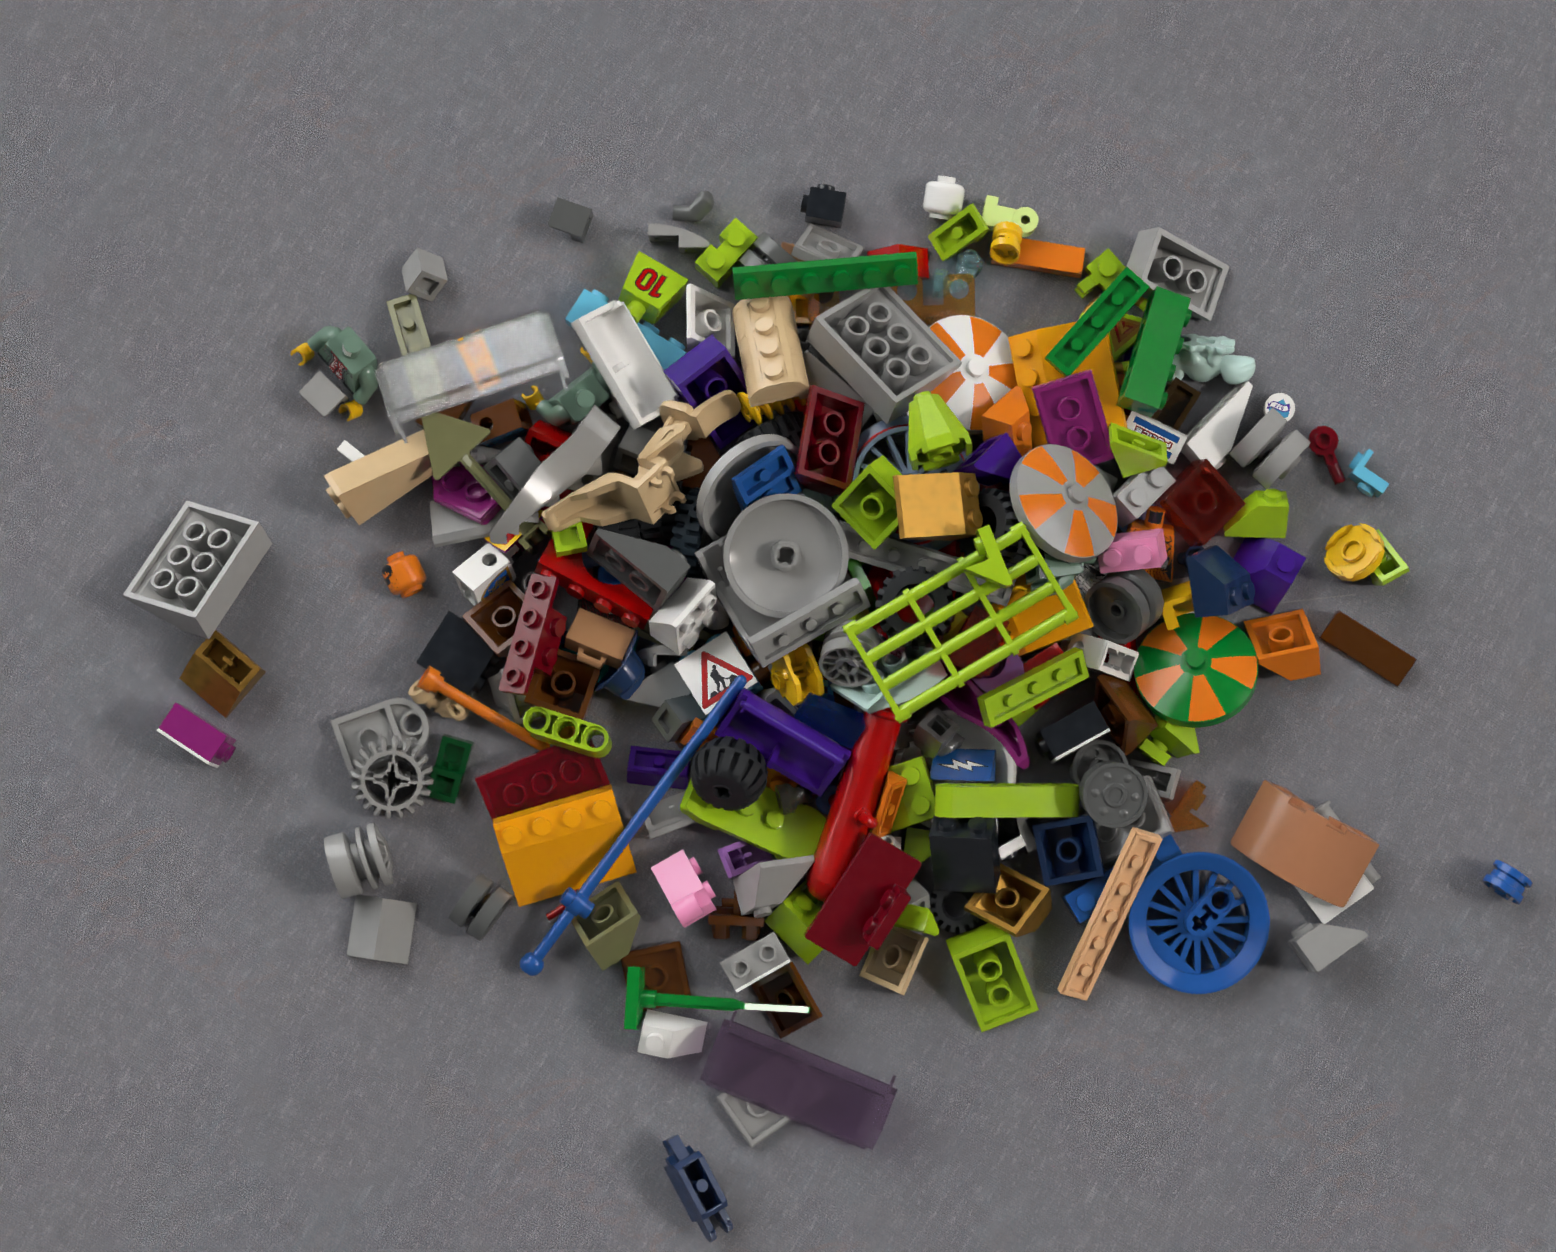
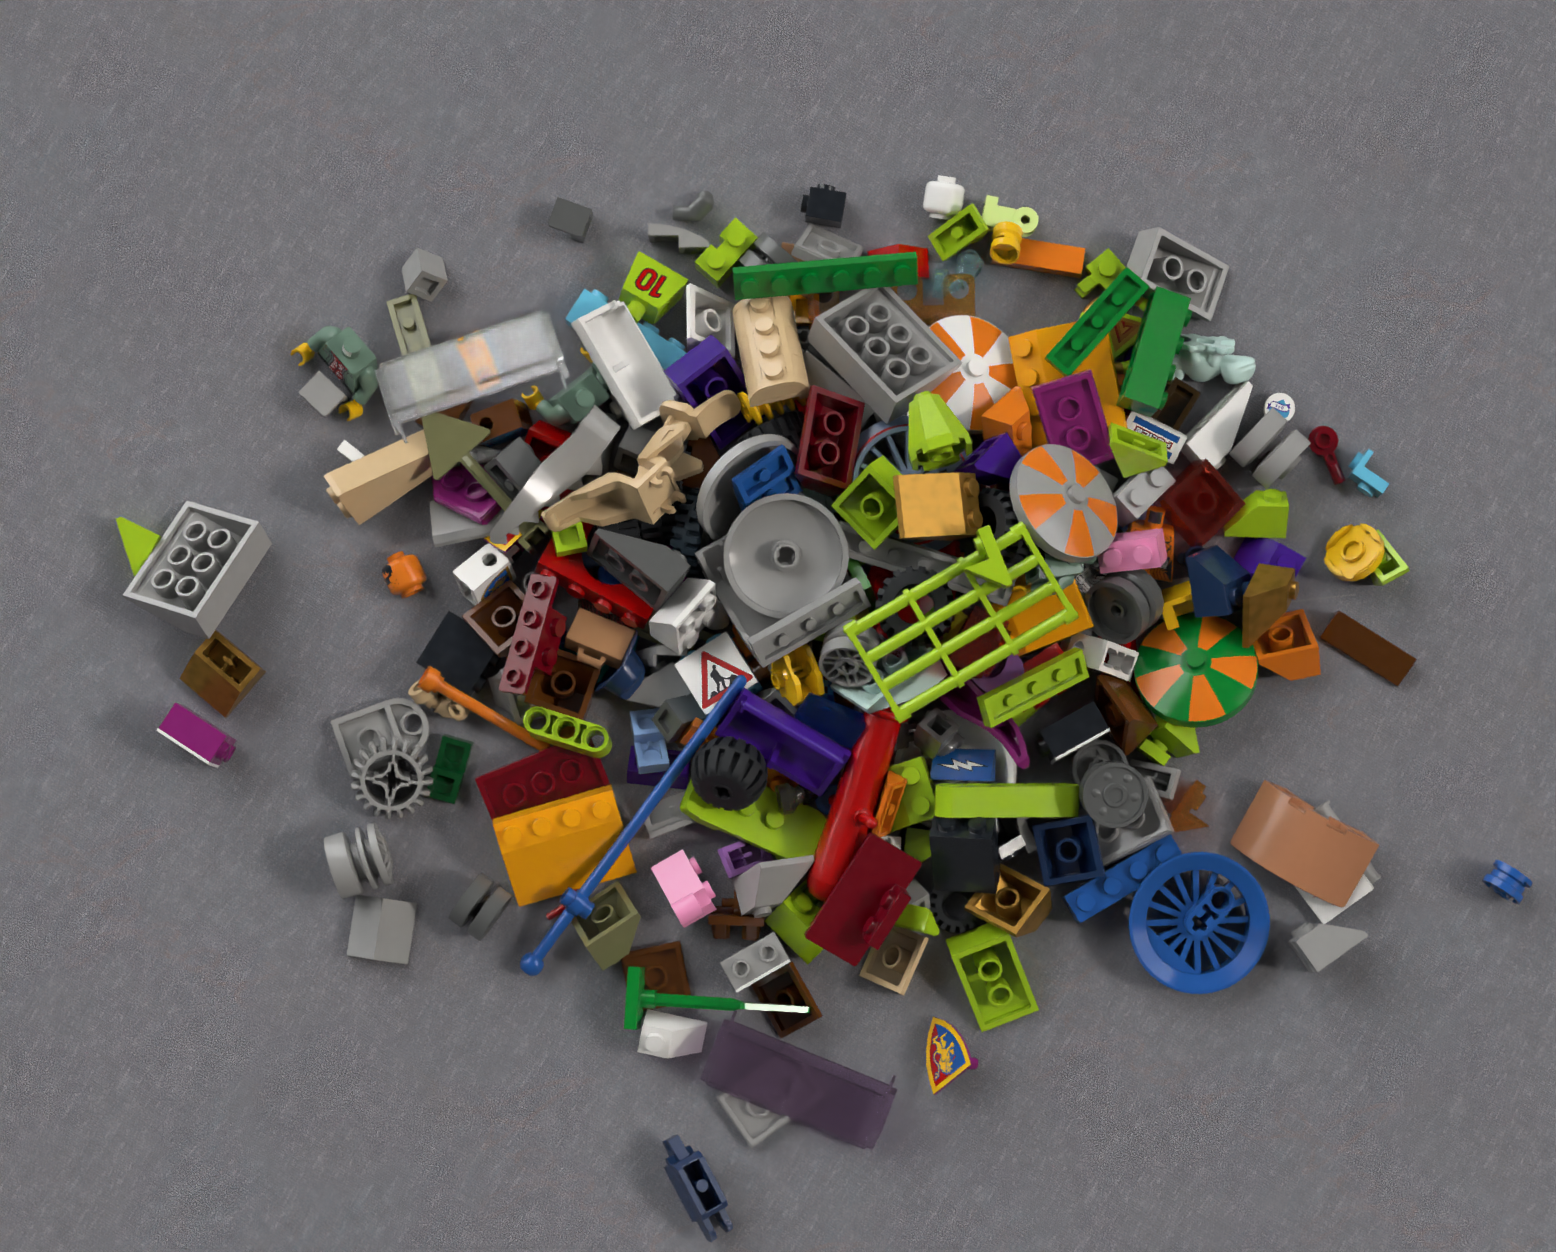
light nougat tile [1057,827,1163,1001] -> none
none -> lime slope [115,517,162,576]
none -> light blue slope [630,708,670,774]
none -> shield [926,1017,978,1095]
none -> pearl gold slope [1242,563,1299,648]

